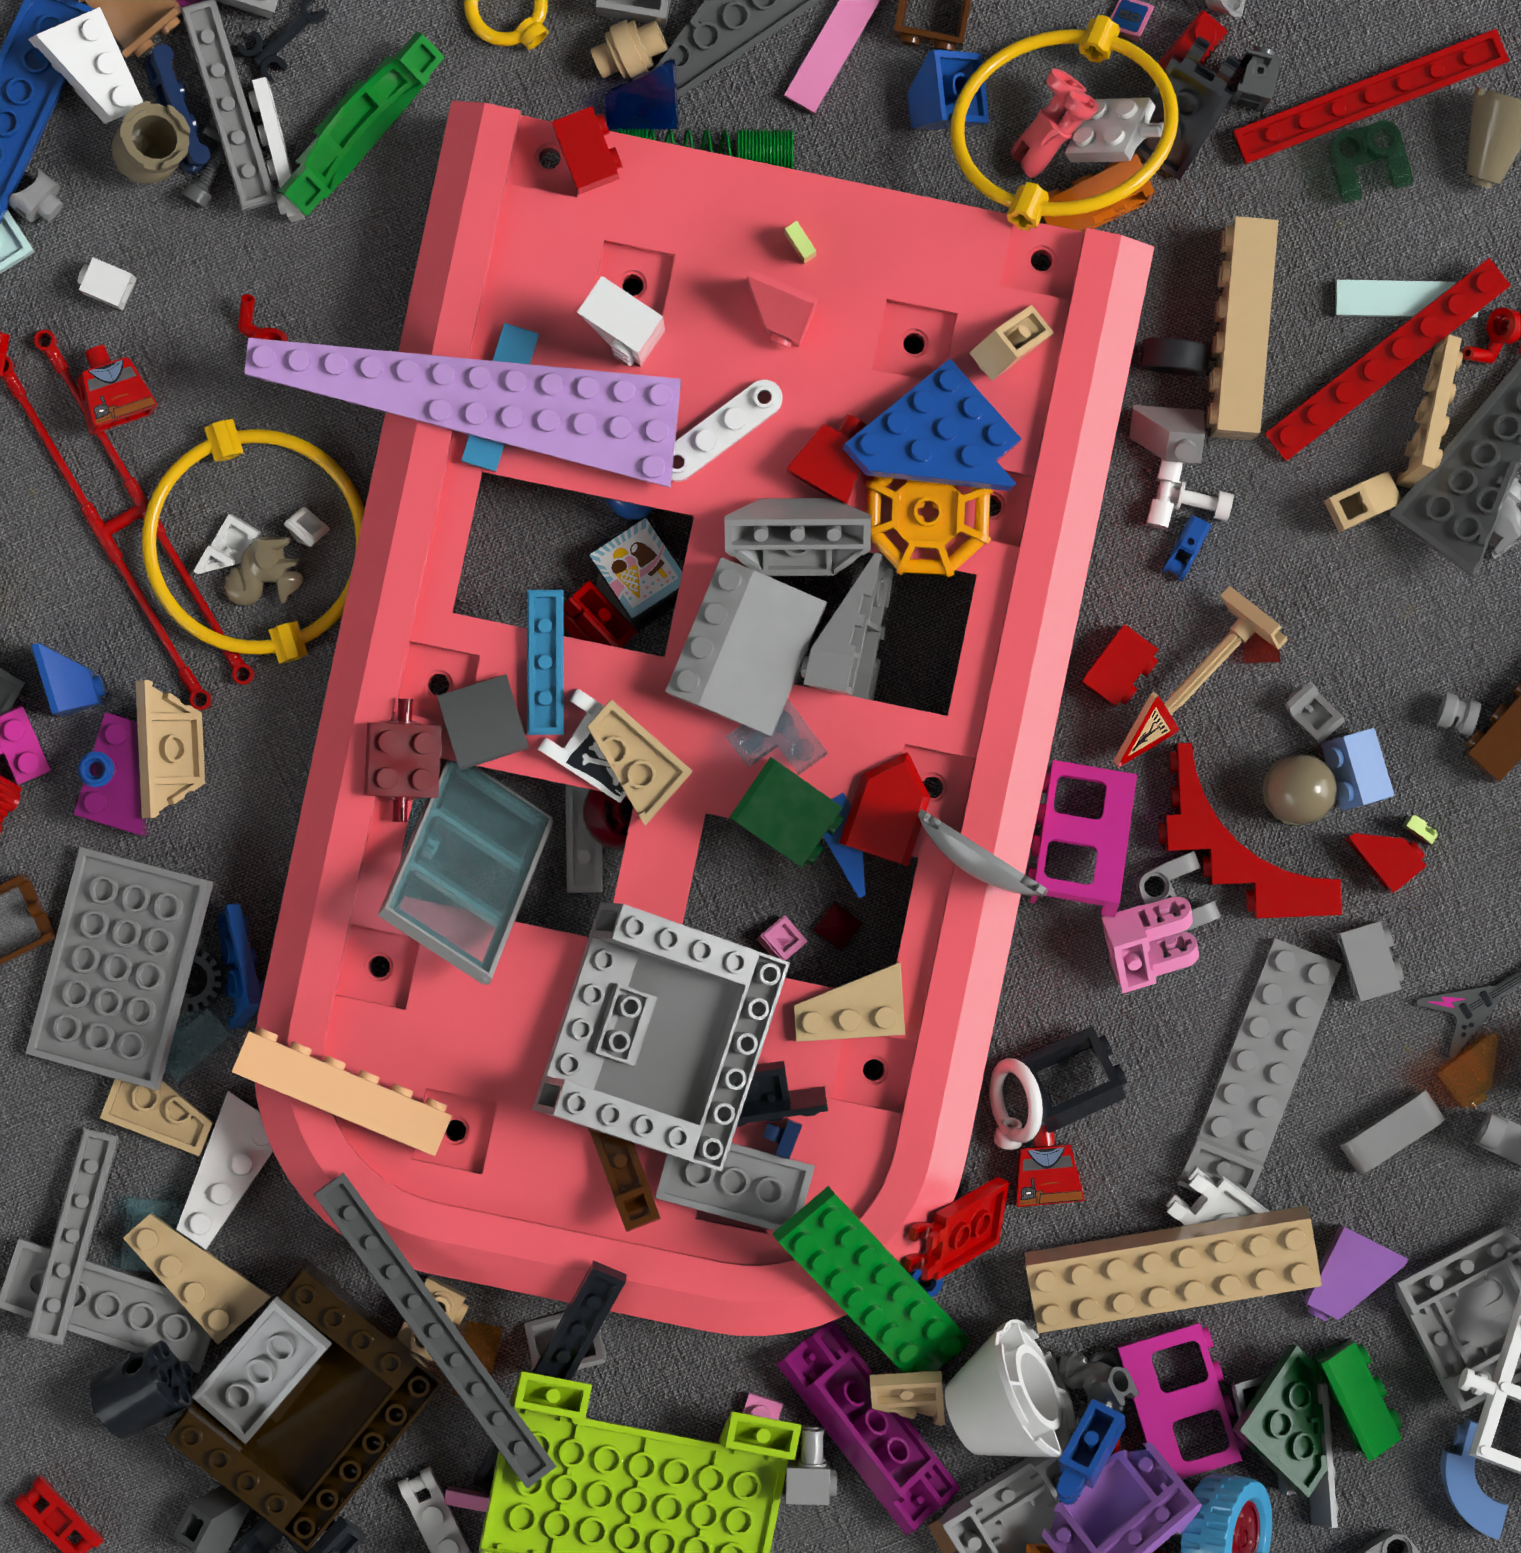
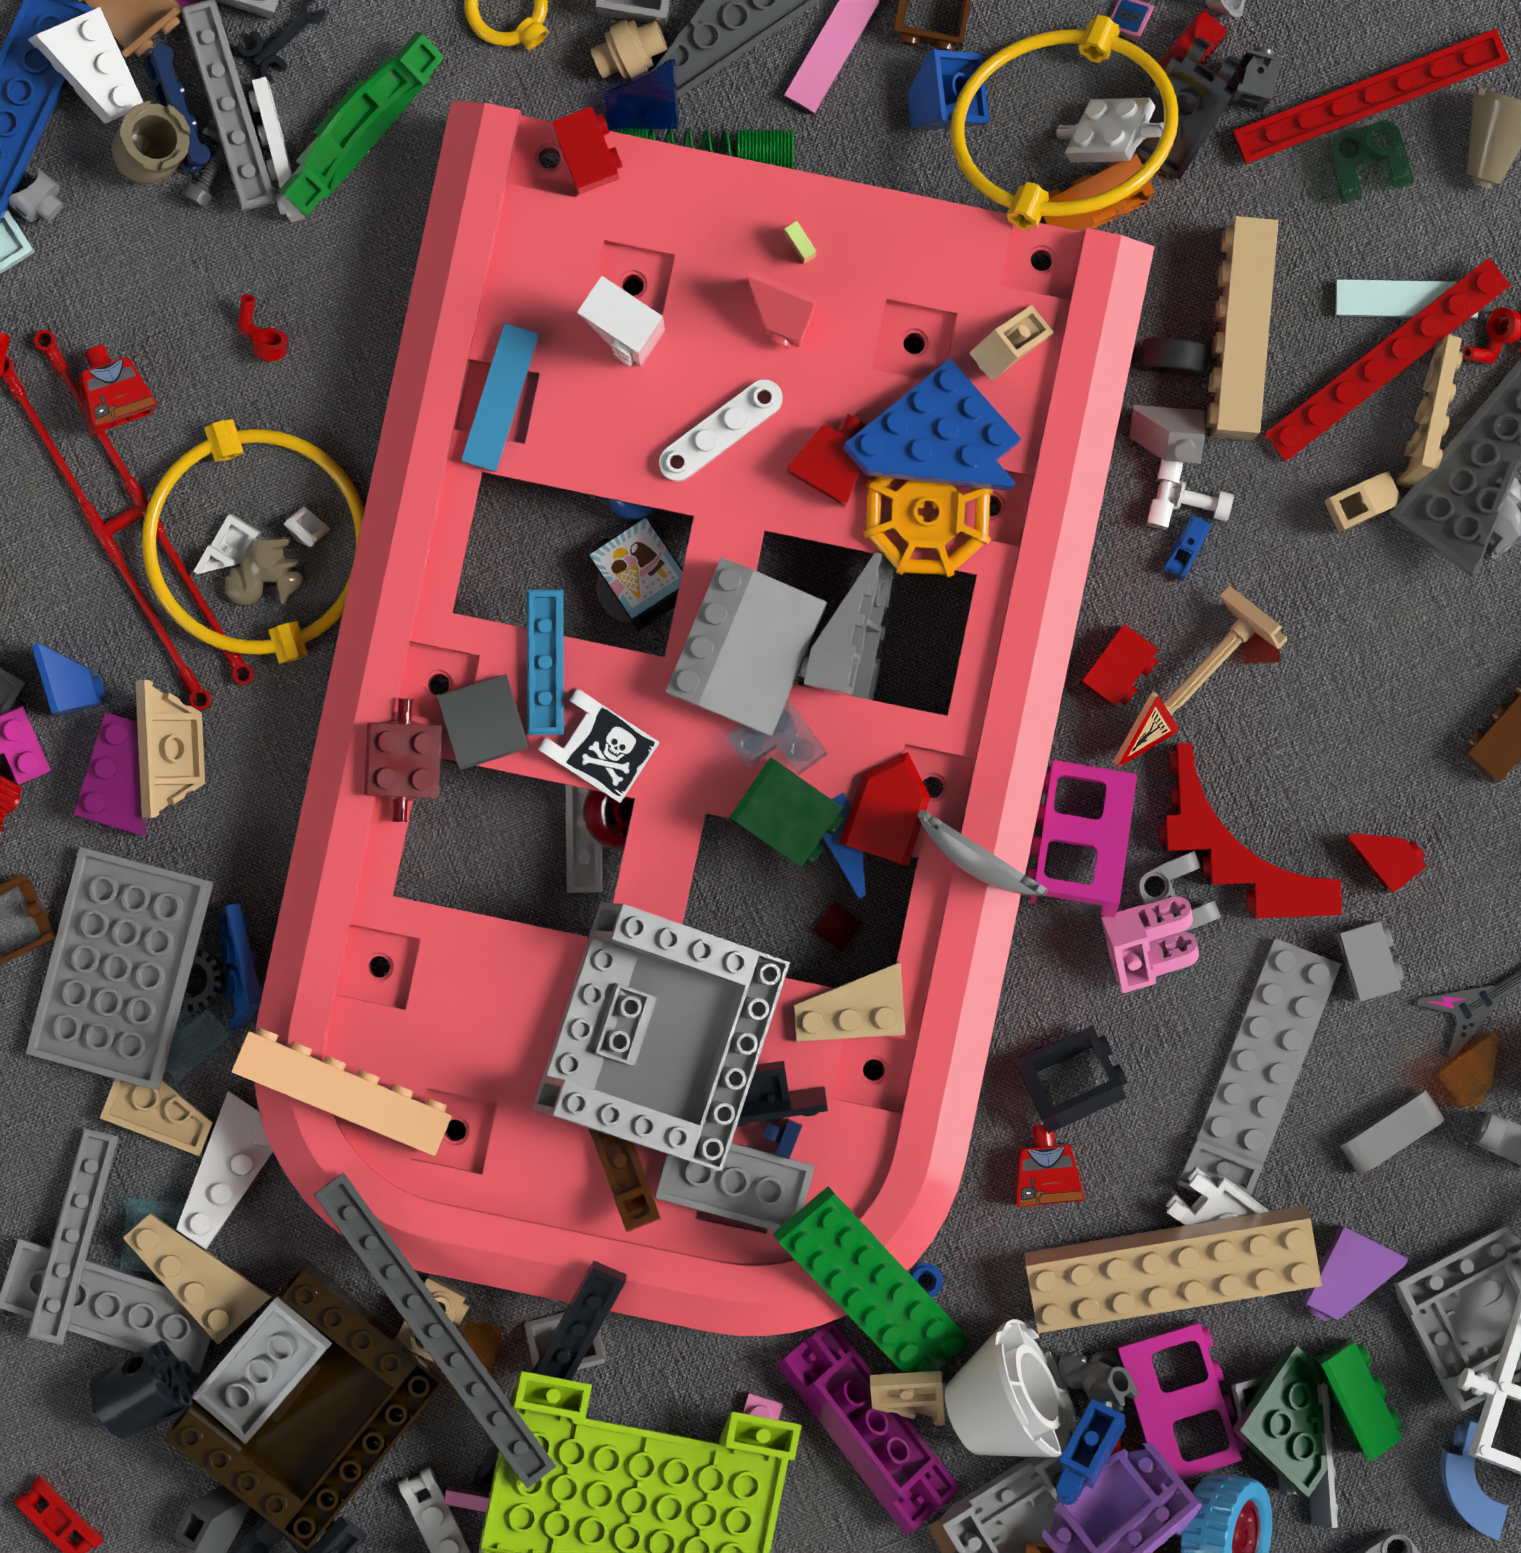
white brick [77,257,137,311] -> none
blue plate [78,751,114,787] -> none
lavender wing [244,338,681,488] -> none
clear light blue door [377,759,554,985] -> none
red brick [564,580,638,648] -> none
tan wing [587,699,693,826] -> none
light grey wedge [724,498,871,576] -> none
bright pink tile [757,915,808,961] -> none
light grey brick [785,1425,837,1505] -> none
red tile [904,1176,1009,1282] -> none
piece [989,1058,1043,1150] -> none
coral piece [1010,68,1098,178] -> none
dark tan tile [1261,754,1337,826] -> none
light grey bracket [1285,681,1345,745] -> none
brick [1321,728,1395,811] -> none
yellowish green tile [1401,815,1438,845] -> none
light grey wheel [1435,692,1481,736] -> none

